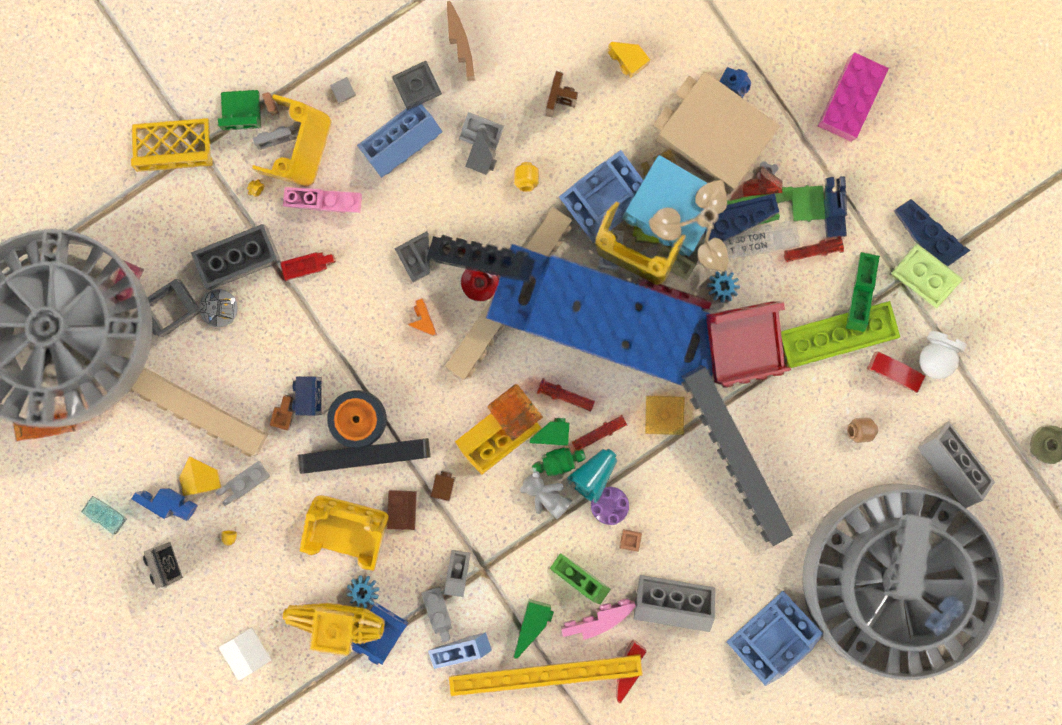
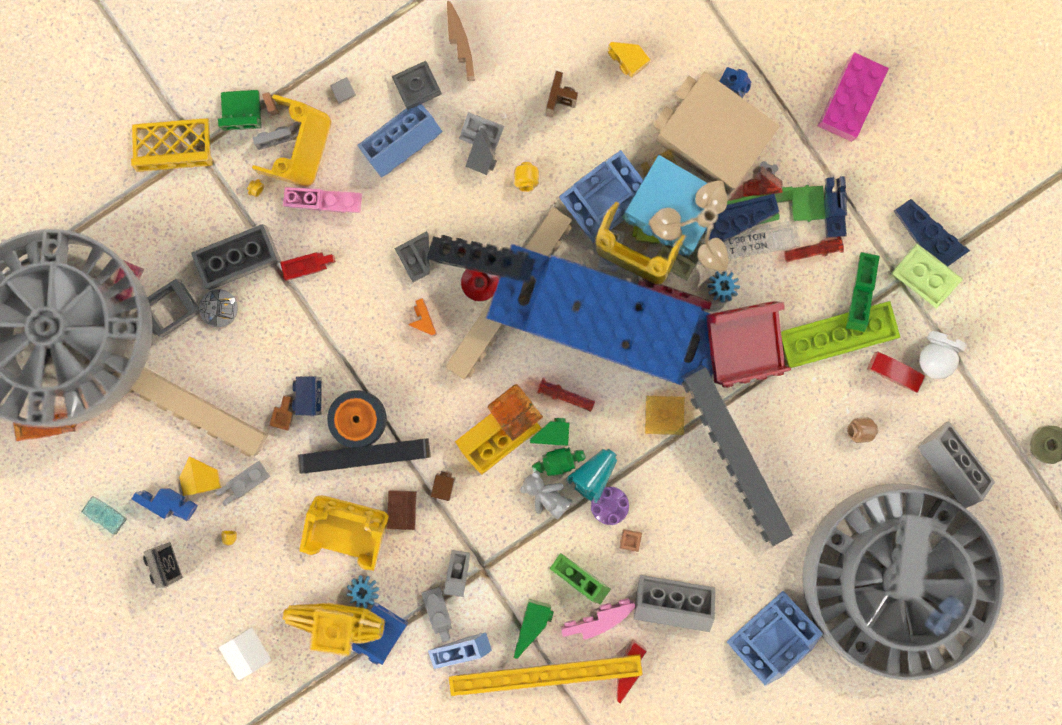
clear red pin [571,415,628,450] -> none

